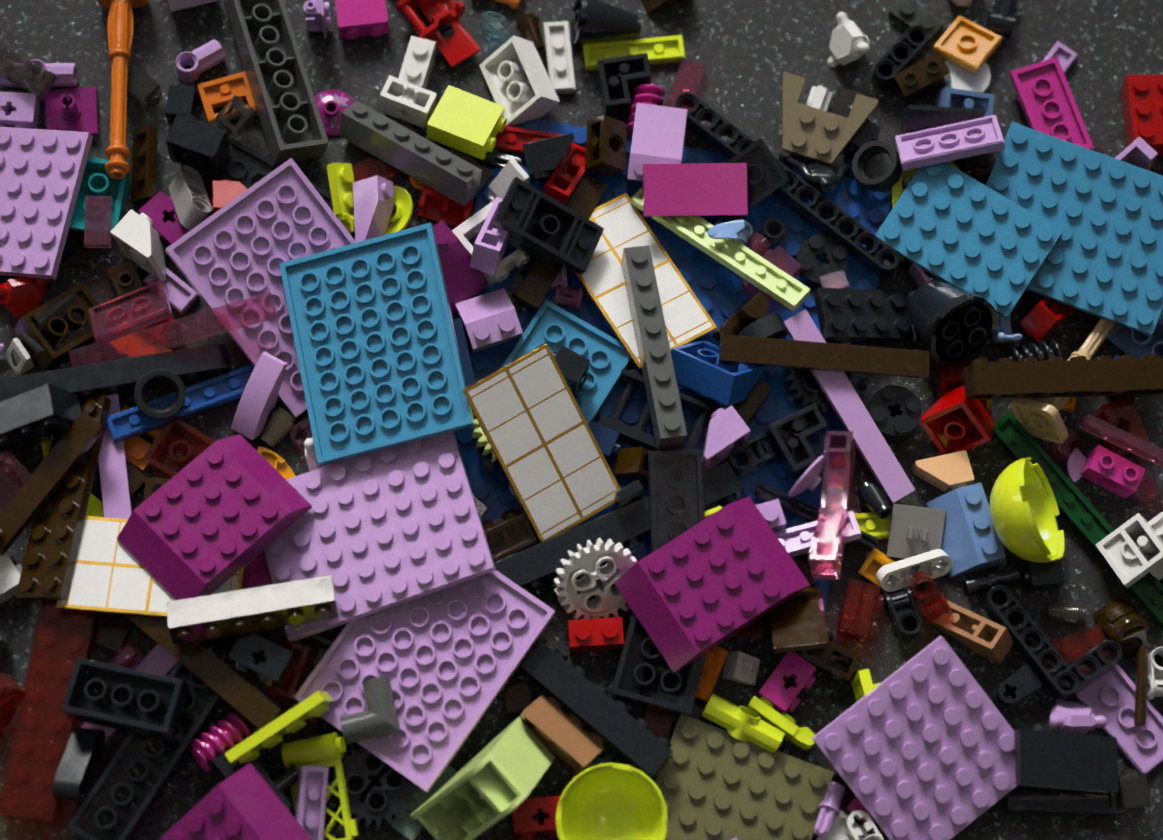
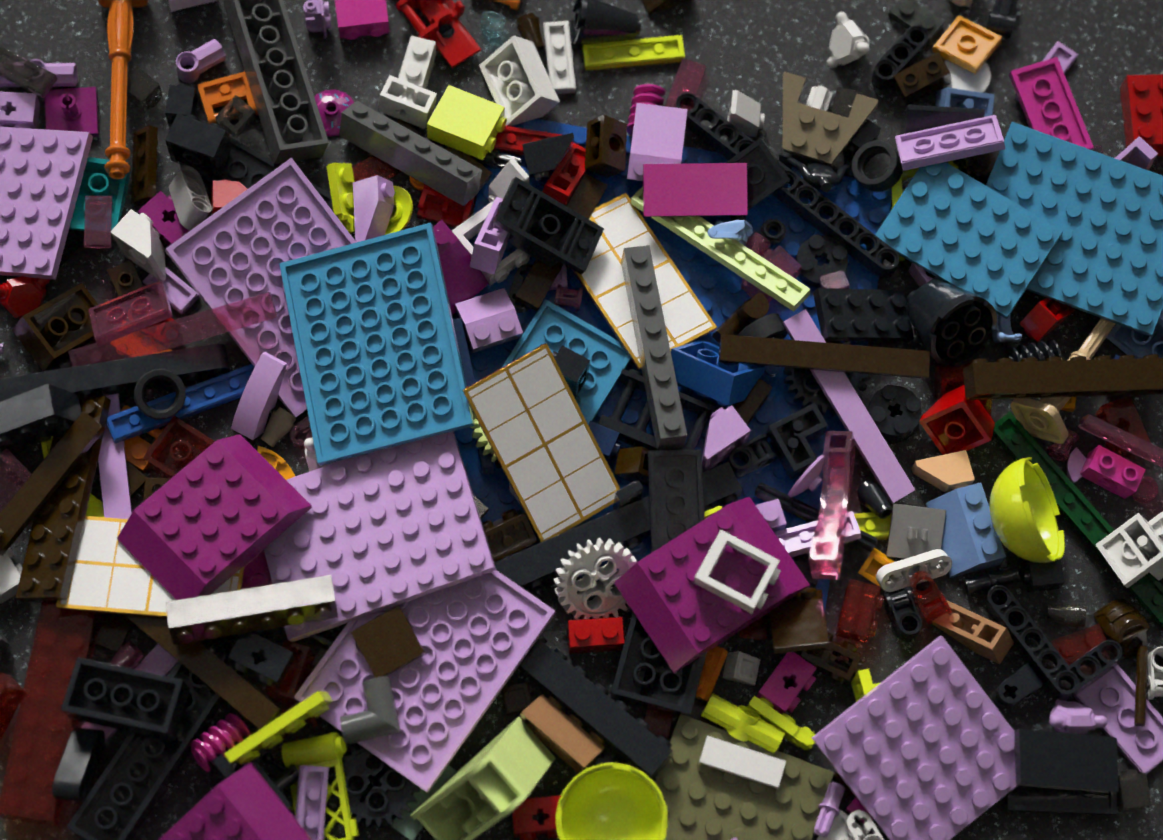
white slope [5,338,34,376] -> none
black brick [596,53,652,118] -> none
none -> dark brown tile [351,605,426,678]
none -> white window [694,530,781,614]
none -> white tile [699,736,786,789]
none -> white slope [728,90,765,137]

